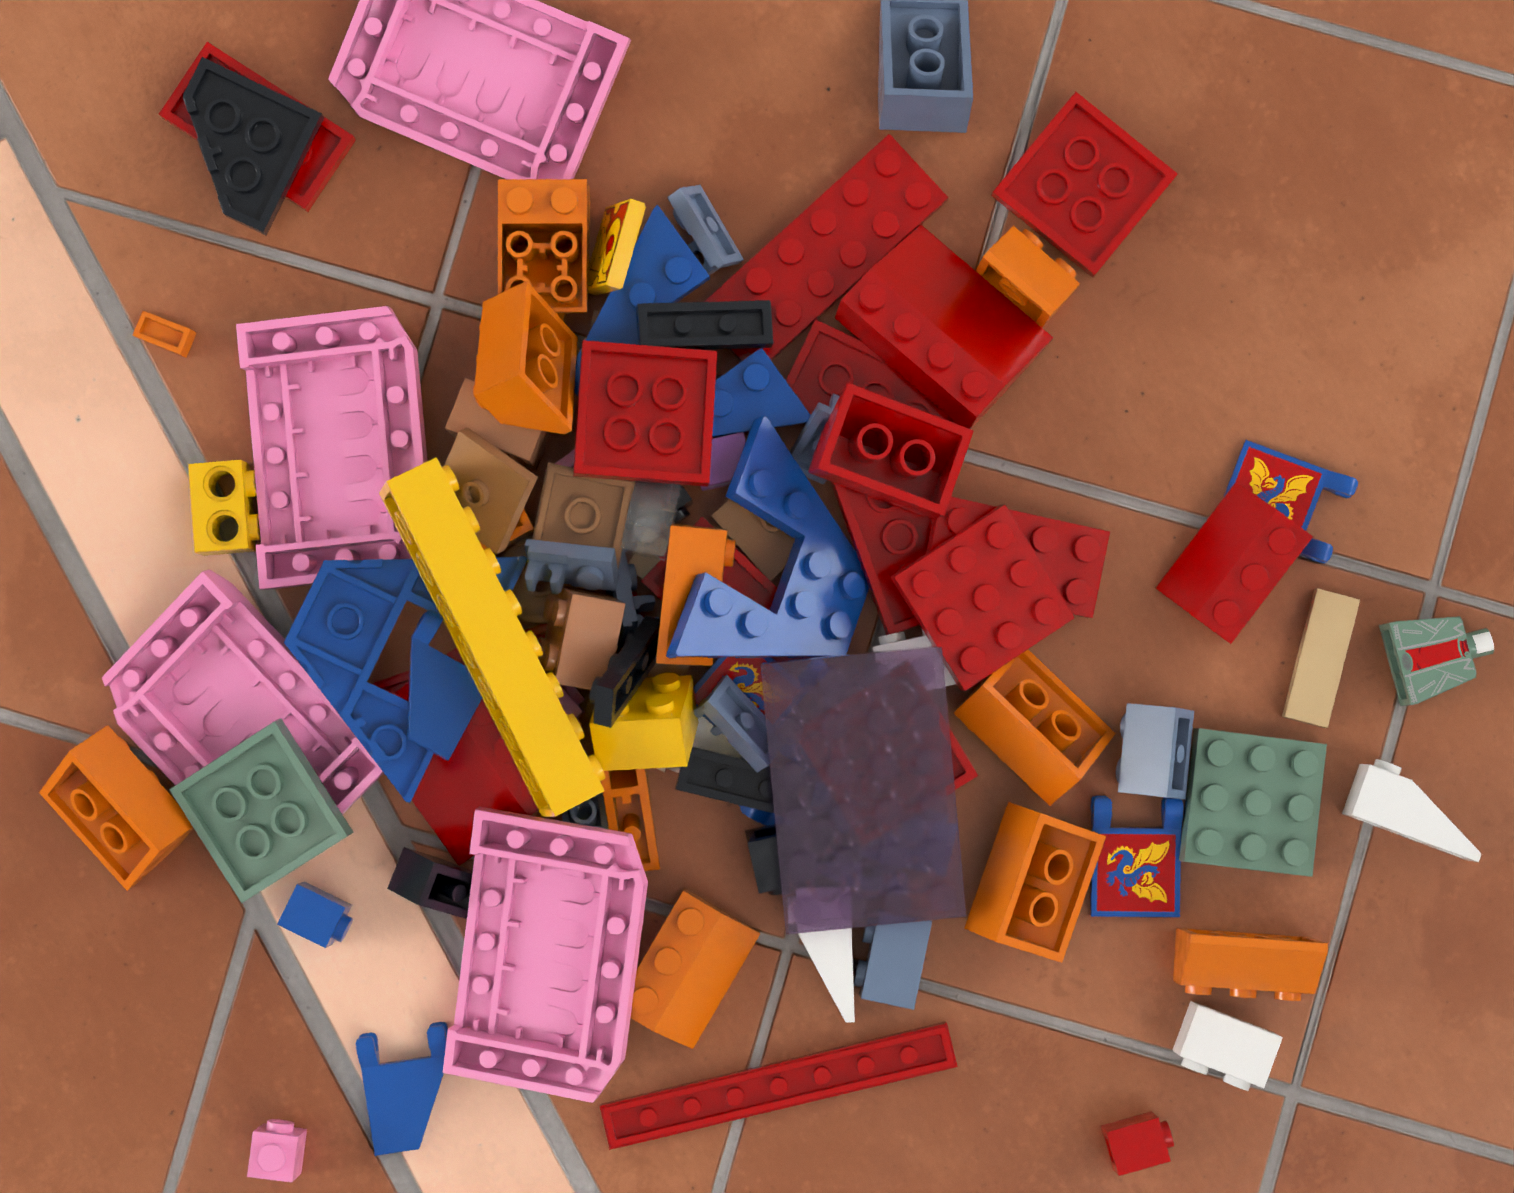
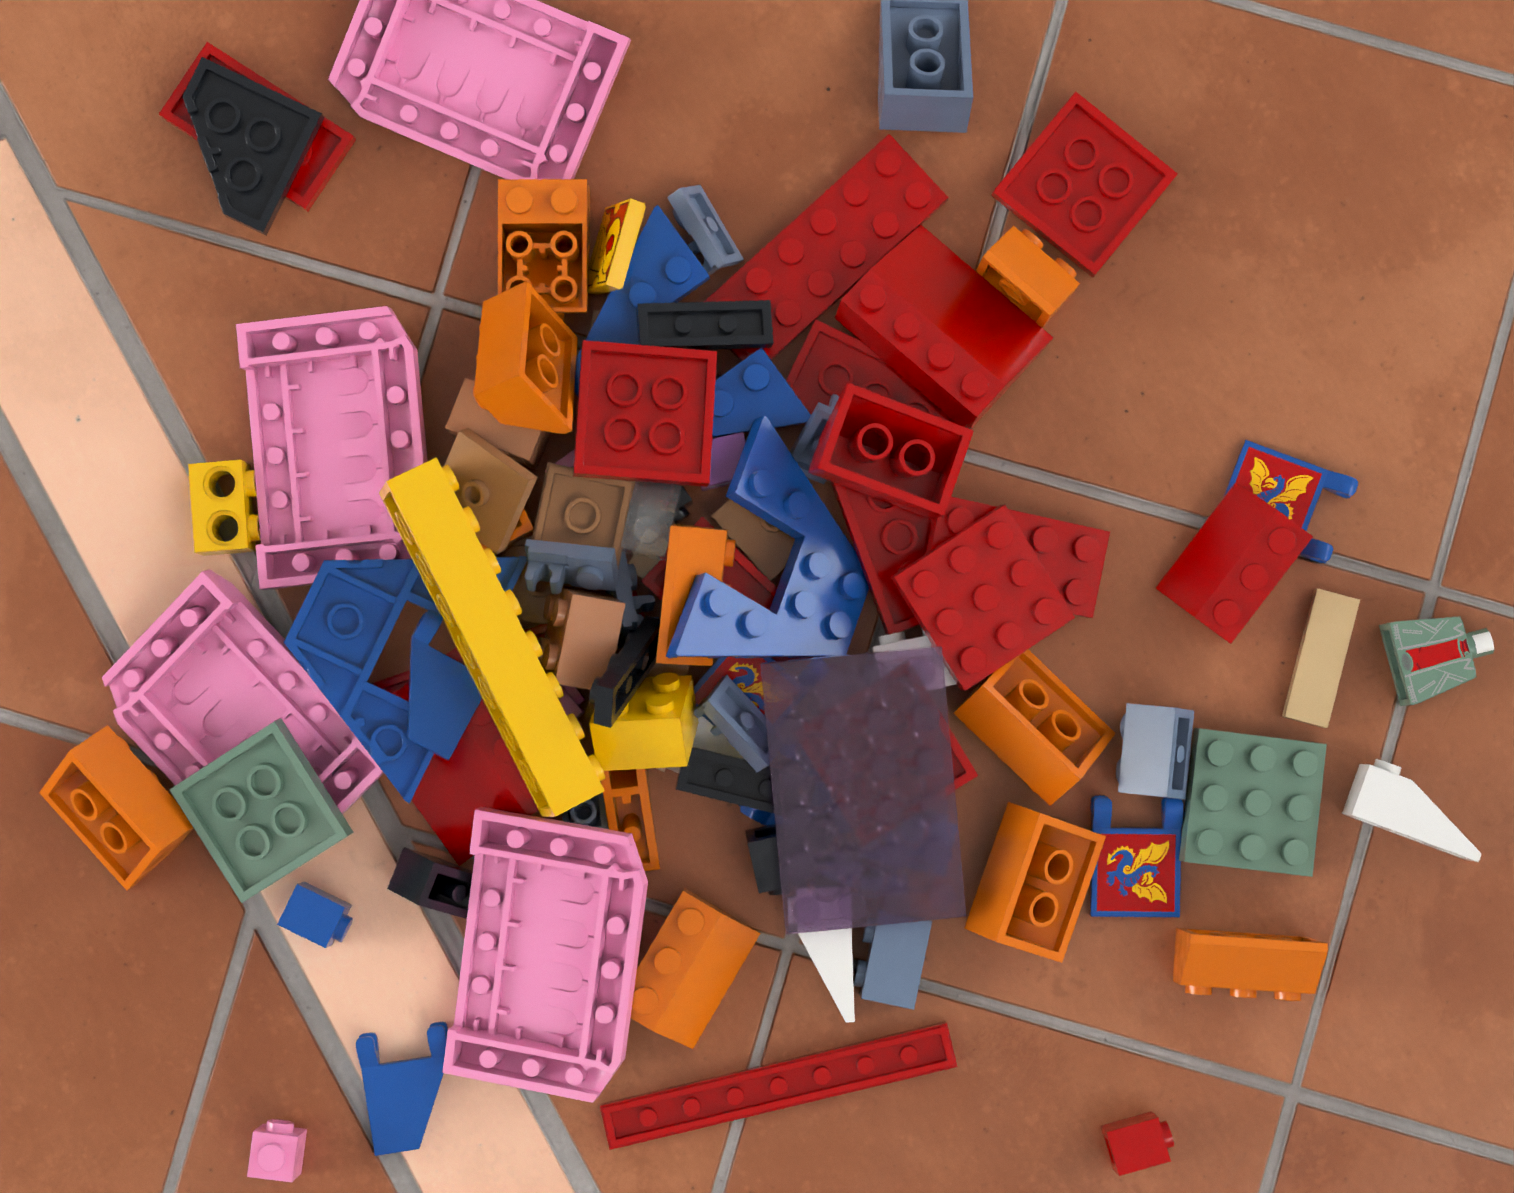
orange piece [132,311,197,358] -> none
white brick [1172,1001,1283,1091] -> none

